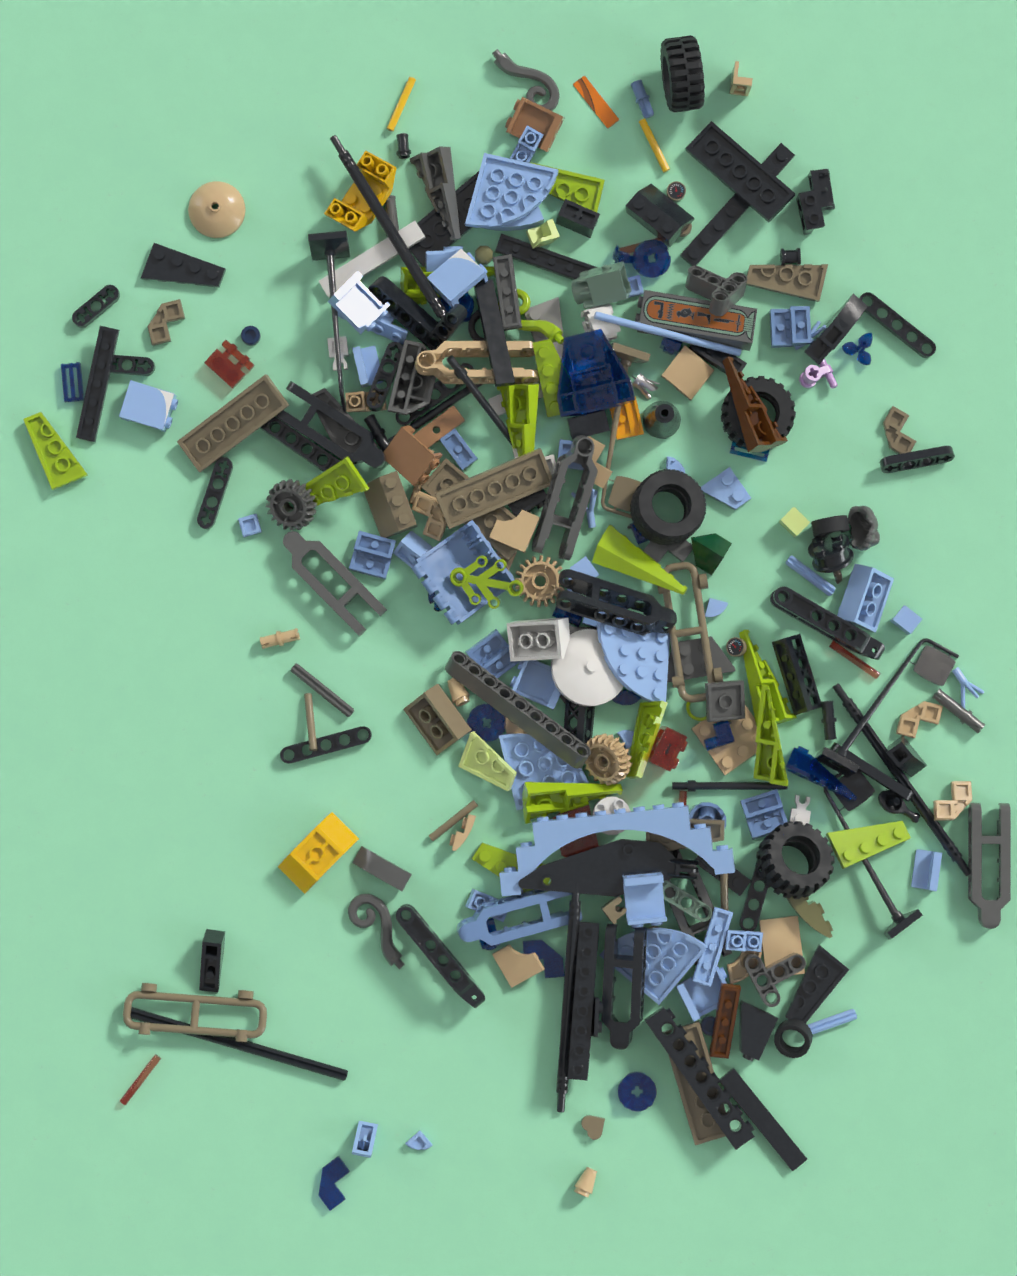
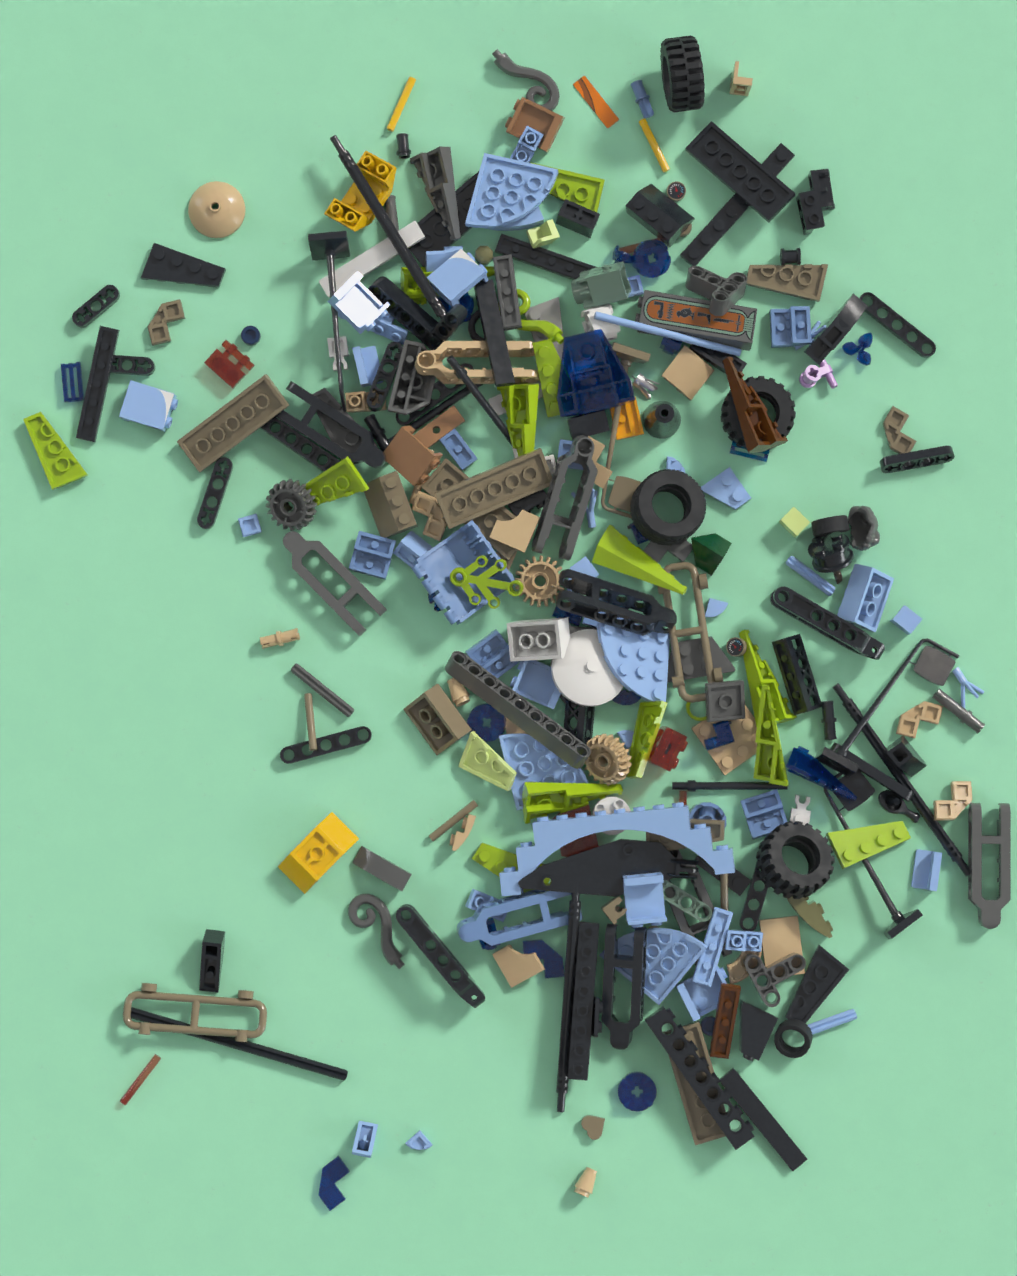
clear red bar [829,641,880,679] -> none

